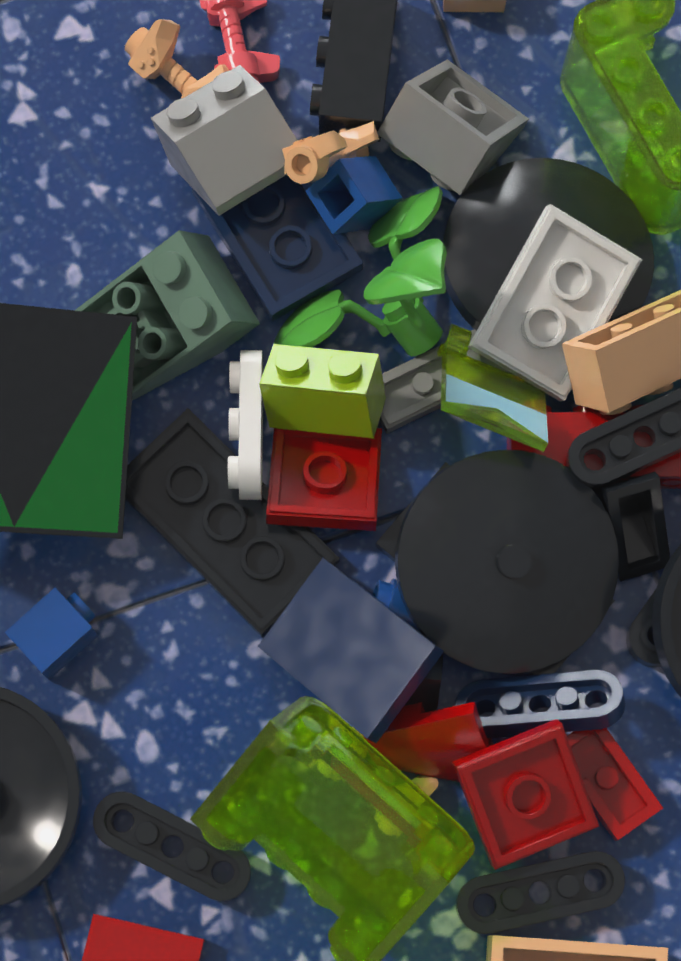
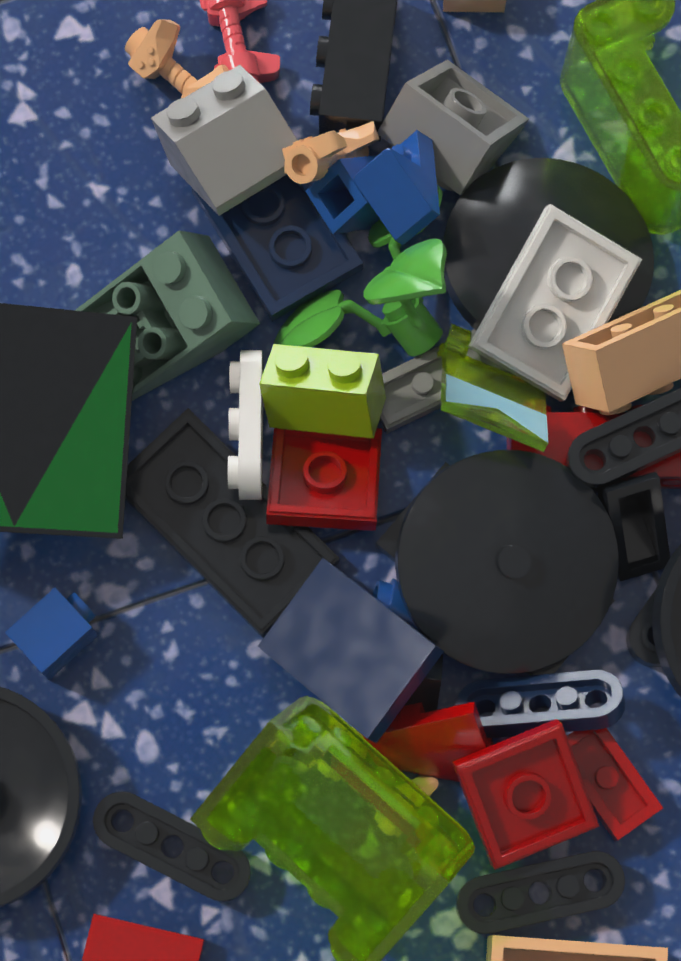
none -> blue slope [354,130,440,245]

